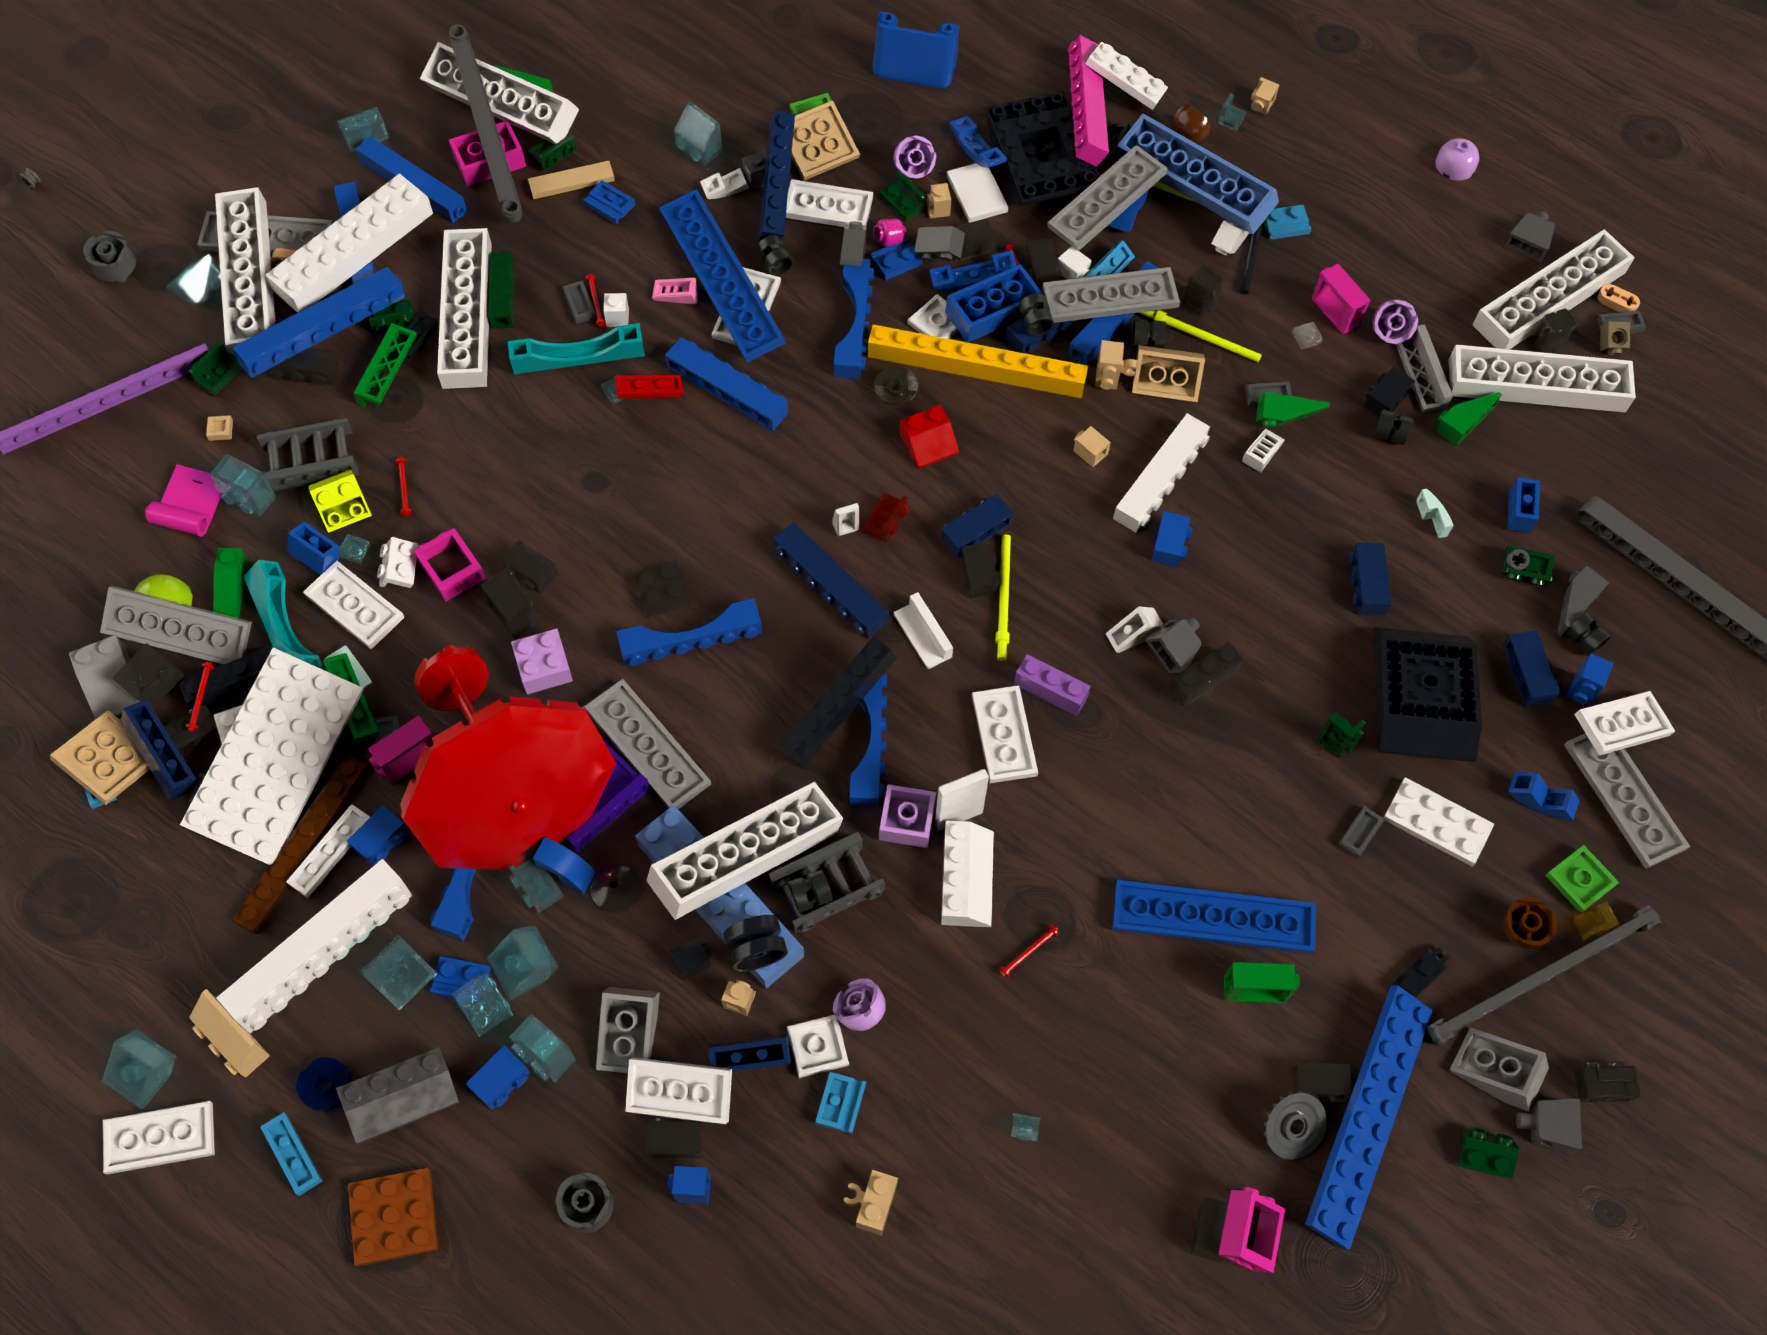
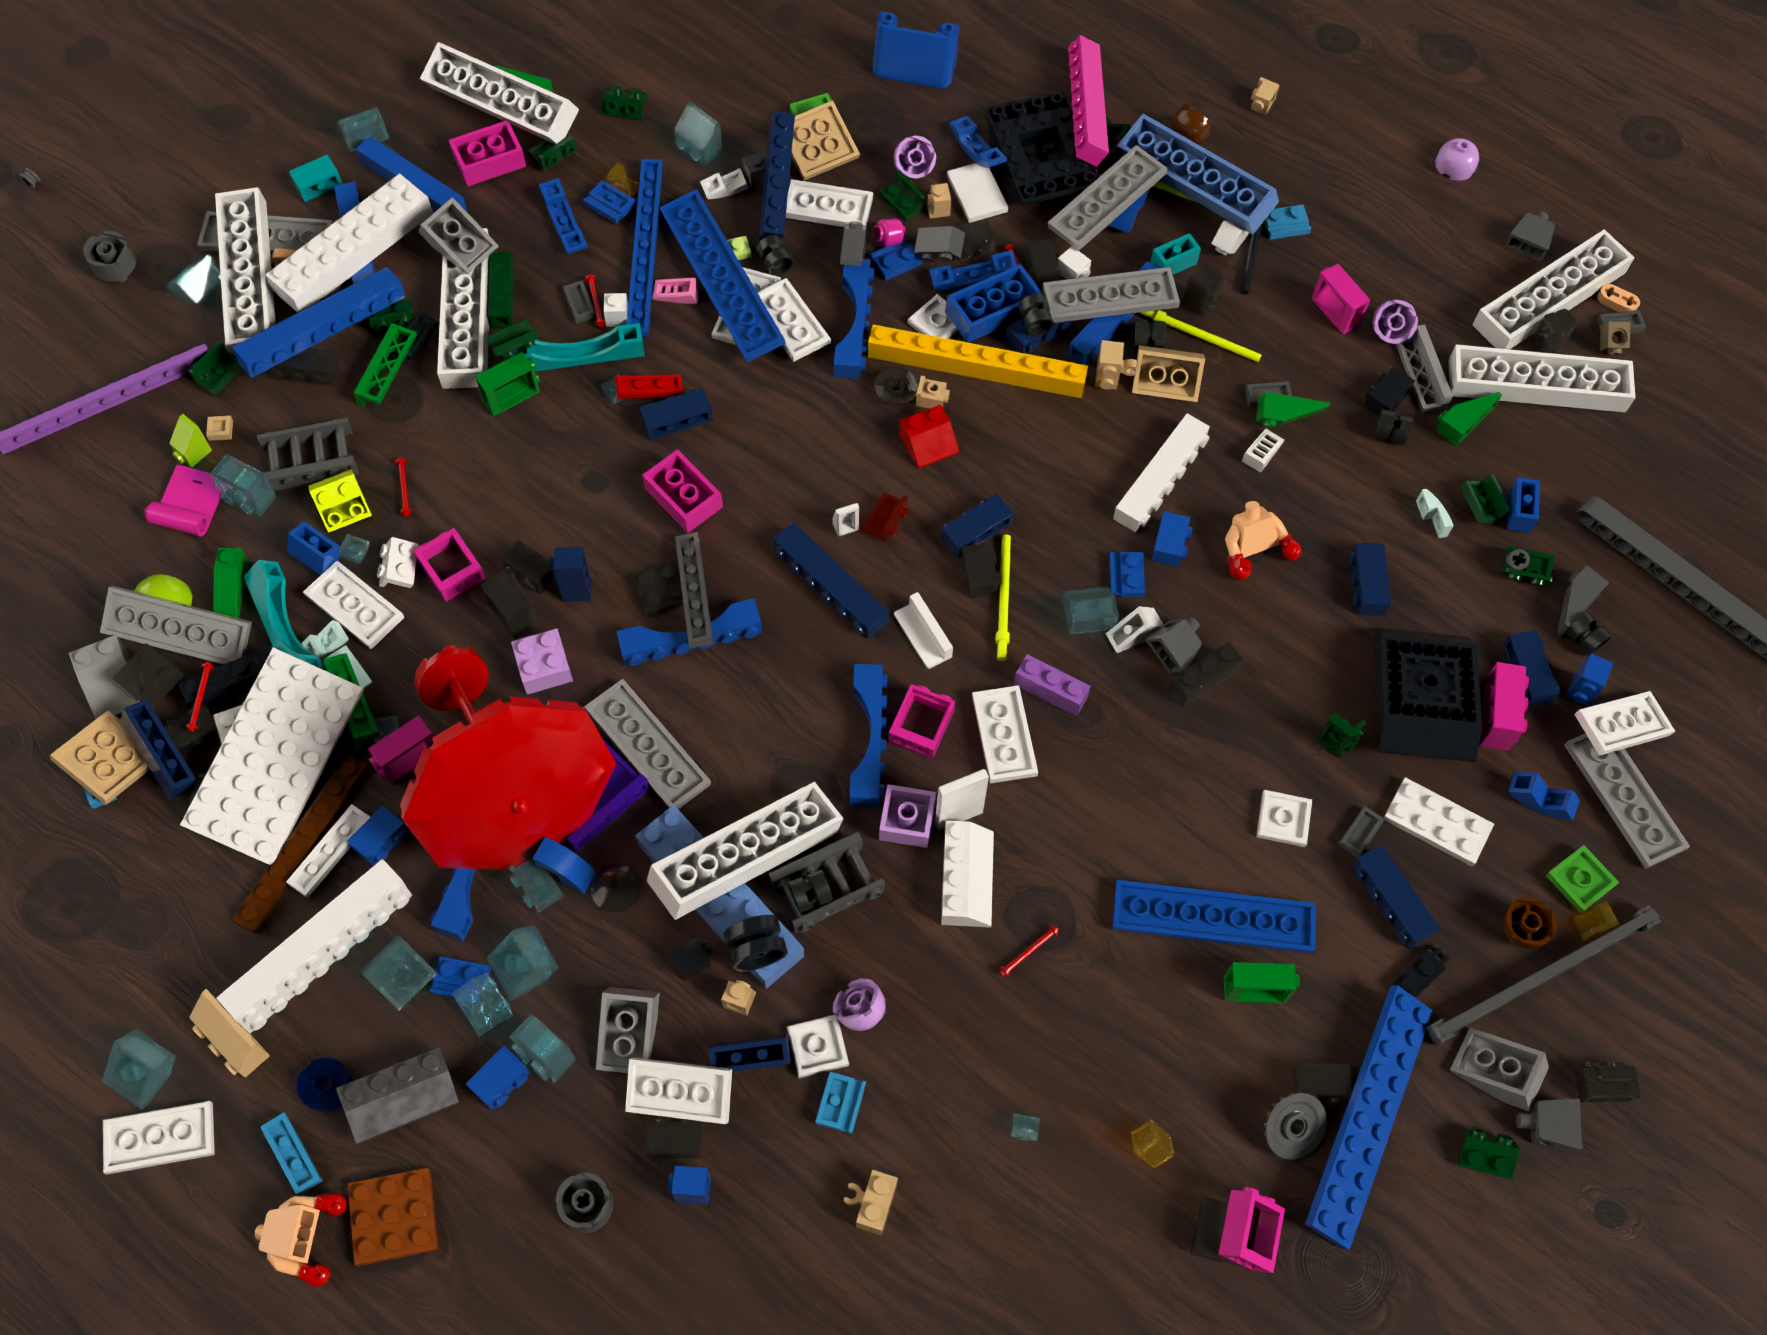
dark grey piece [449,24,522,223] -> none
tan tile [528,161,615,199] -> none
blue brick [665,337,788,432] -> none
black brick [779,636,897,768] -> none
tan brick [1073,426,1111,467] -> none
dark azure plate [1084,240,1135,278] -> none
white plate [1085,42,1168,110] -> none
clear light blue panel [1218,93,1246,131] -> none
clear plate [1292,322,1323,349] -> none
none -> lime slope [169,414,212,468]
none -> light nougat torso [255,1192,346,1287]
none -> teal brick [289,154,342,202]
none -> light aqua slope [301,620,349,661]
none -> light grey slope [419,197,499,275]
none -> green window [475,352,540,417]
none -> dark green bracket [487,319,539,359]
none -> blue slope [539,178,588,254]
none -> dark blue brick [550,547,592,602]
none -> dark green bracket [602,85,648,120]
none -> clear yellow panel [606,163,639,197]
none -> blue plate [626,159,663,337]
none -> dark blue brick [640,388,713,441]
none -> dark pink brick [642,449,723,533]
none -> dark grey plate [675,532,714,648]
none -> yellowish green plate [727,236,752,260]
none -> white tile [757,278,831,362]
none -> dark pink window [888,684,955,759]
none -> tan brick [916,376,950,409]
none -> clear light blue slope [1062,586,1119,634]
none -> blue plate [1109,552,1145,597]
none -> clear yellow panel [1131,1120,1174,1168]
none -> teal brick [1150,233,1201,275]
none -> light nougat torso [1225,501,1302,581]
none -> white tile [1256,790,1312,847]
none -> dark blue brick [1352,844,1440,949]
none -> dark green bracket [1460,474,1512,524]
none -> dark pink brick [1480,662,1529,751]

